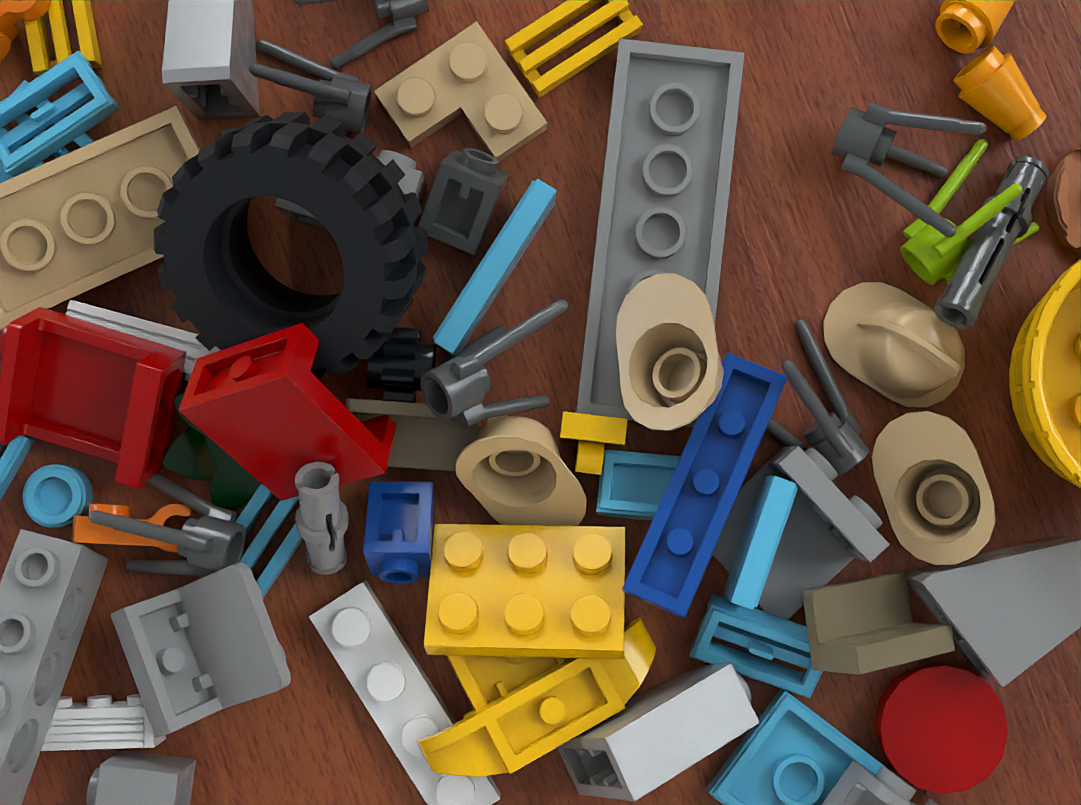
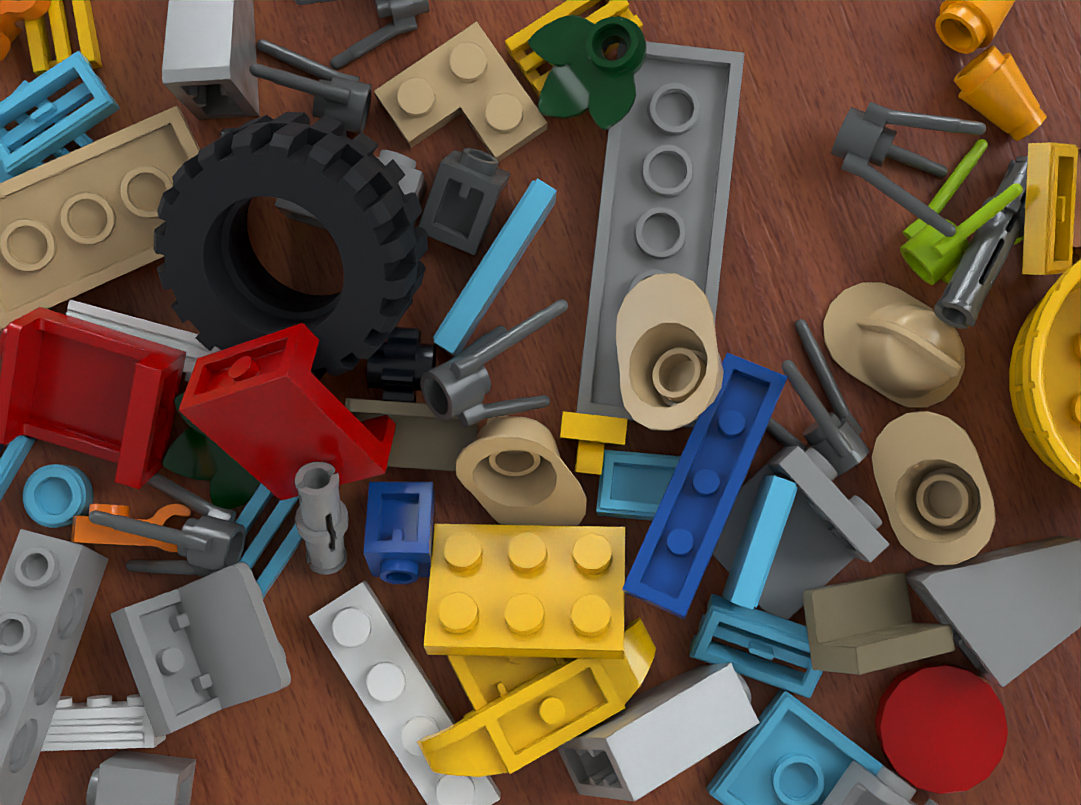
none -> dark green plate [528,15,647,130]
none -> yellow tile [1022,142,1078,275]

